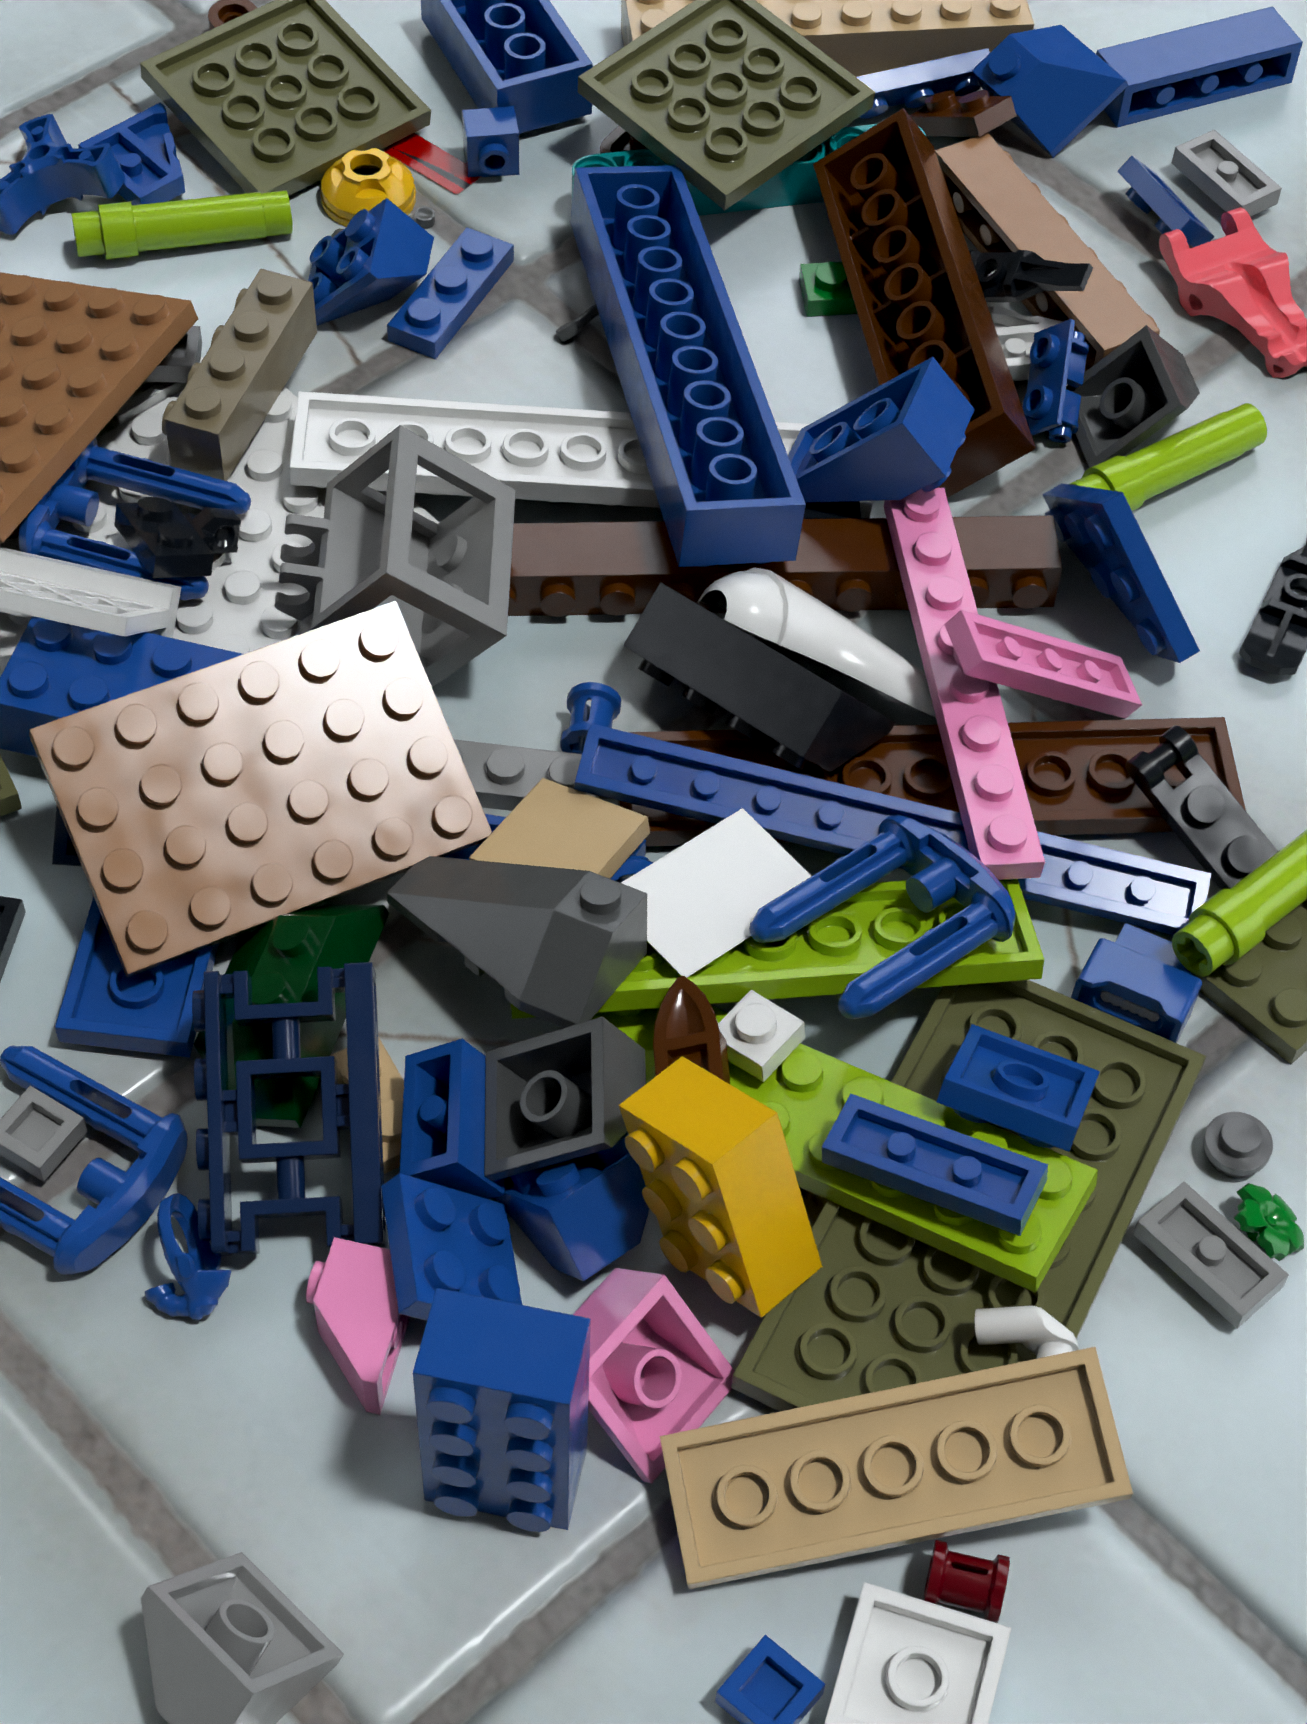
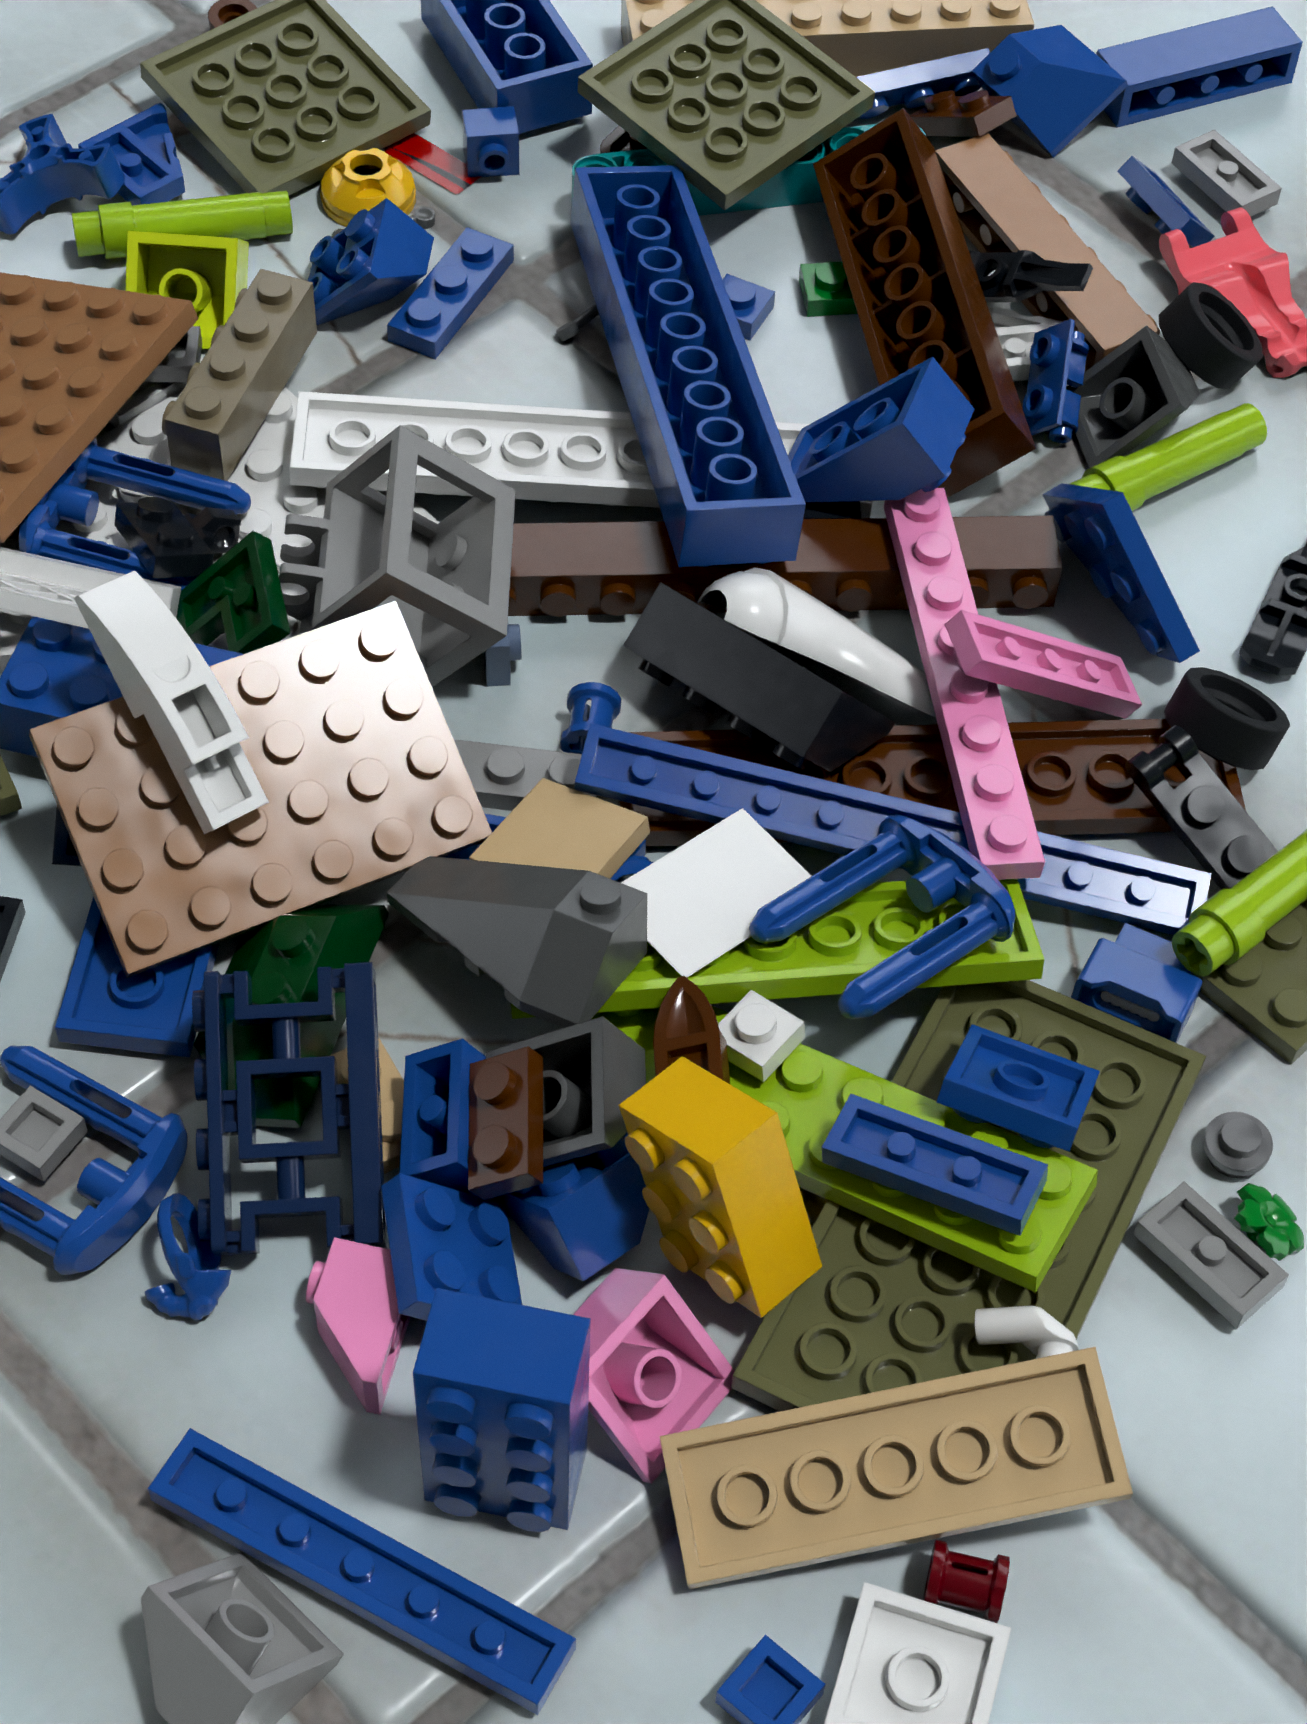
none -> white slope [74,571,269,834]
none -> neon yellow slope [125,231,249,349]
none -> blue plate [148,1428,576,1715]
none -> dark green plate [176,530,291,654]
none -> reddish brown plate [468,1046,543,1200]
none -> sand blue plate [484,623,522,686]
none -> blue plate [723,274,775,340]
none -> black tyre [1159,282,1263,389]
none -> black tyre [1164,667,1290,770]

